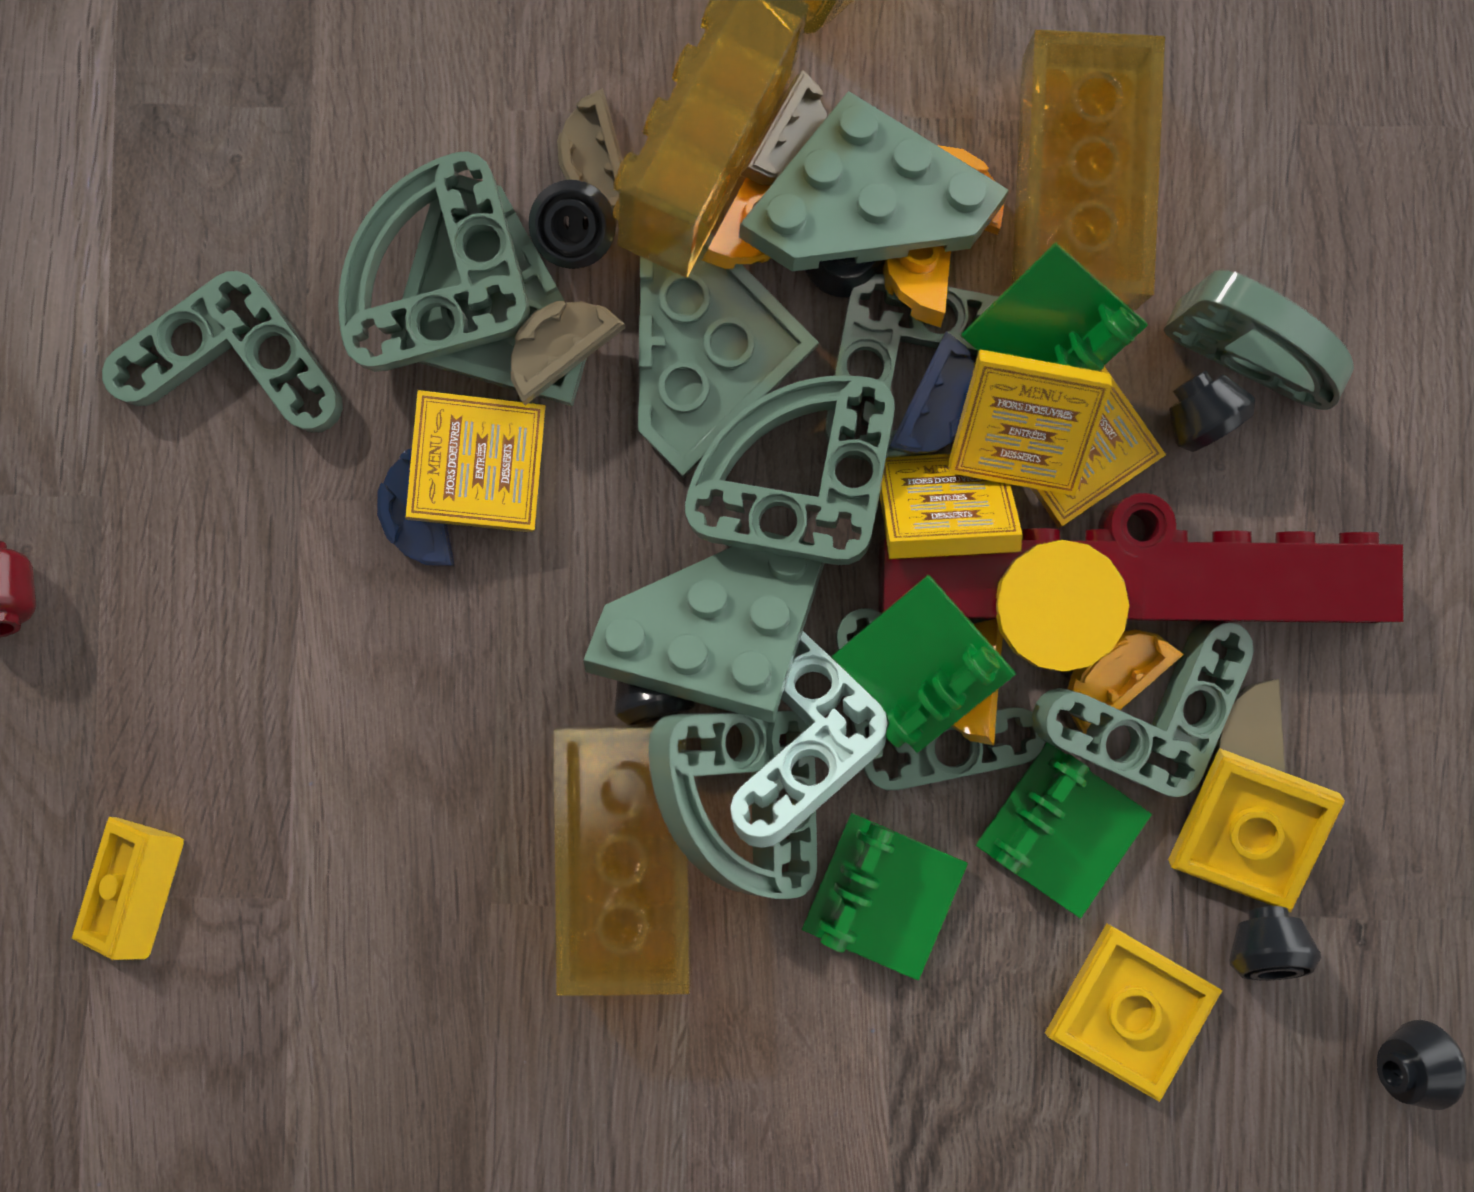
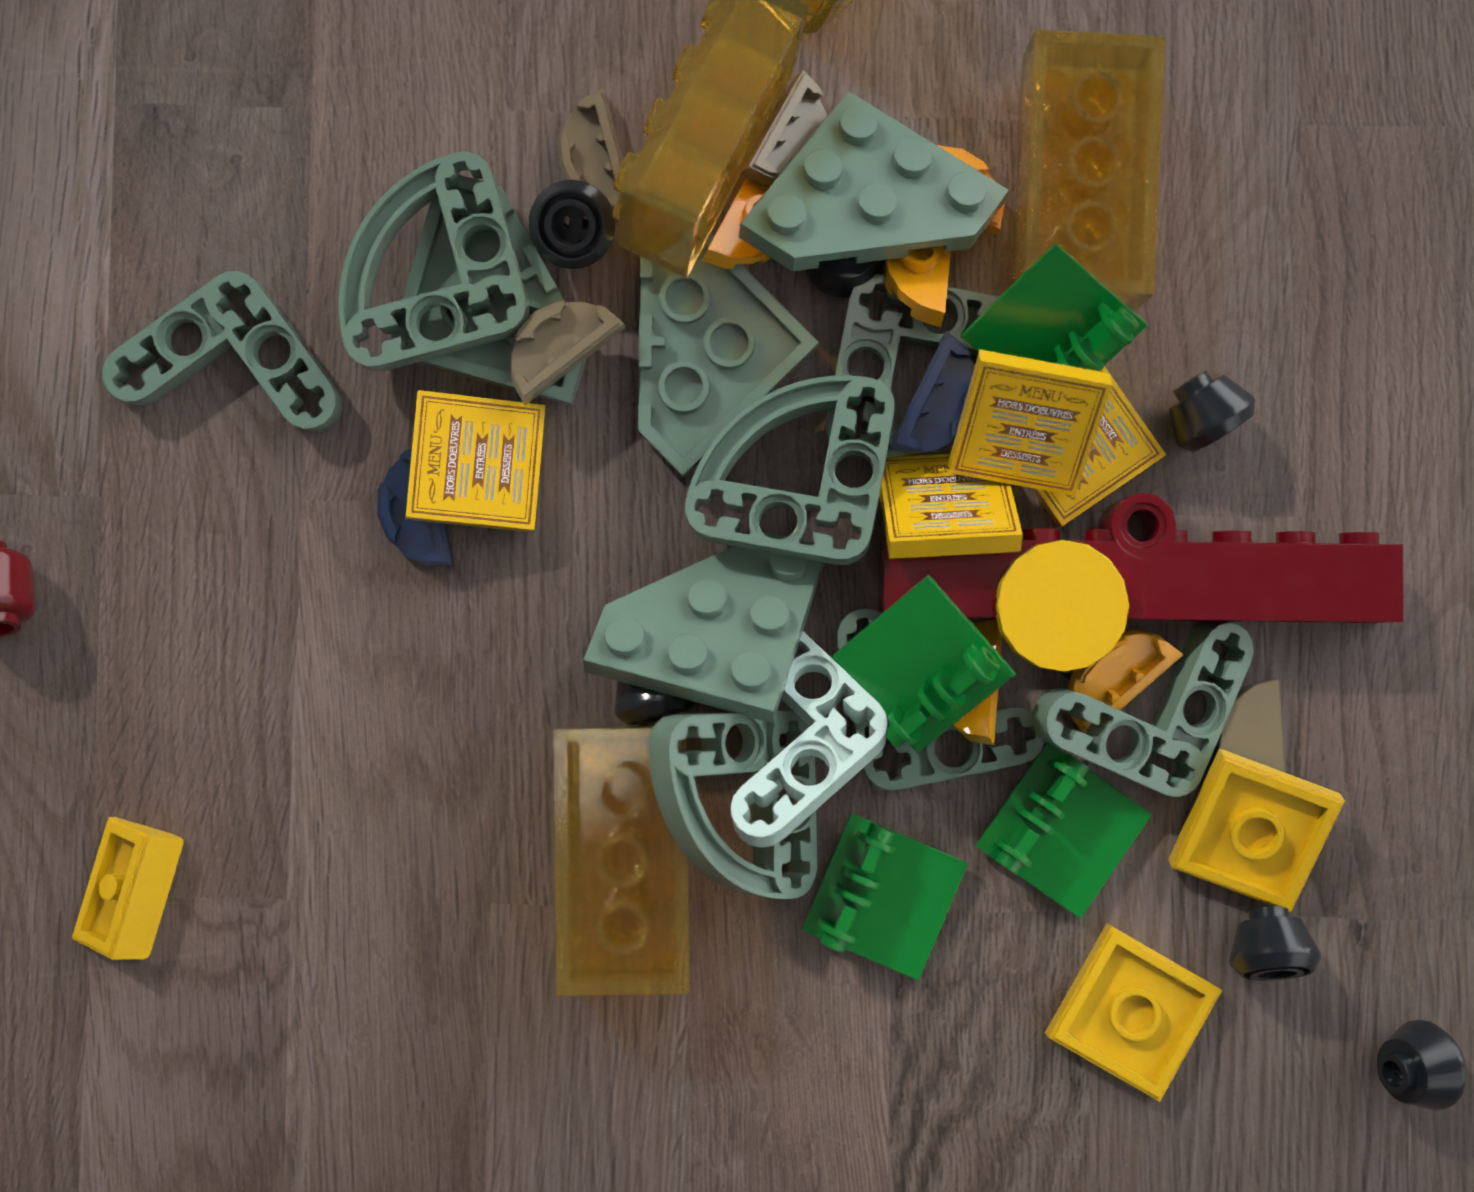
sand green beam [1164,270,1354,410] -> none

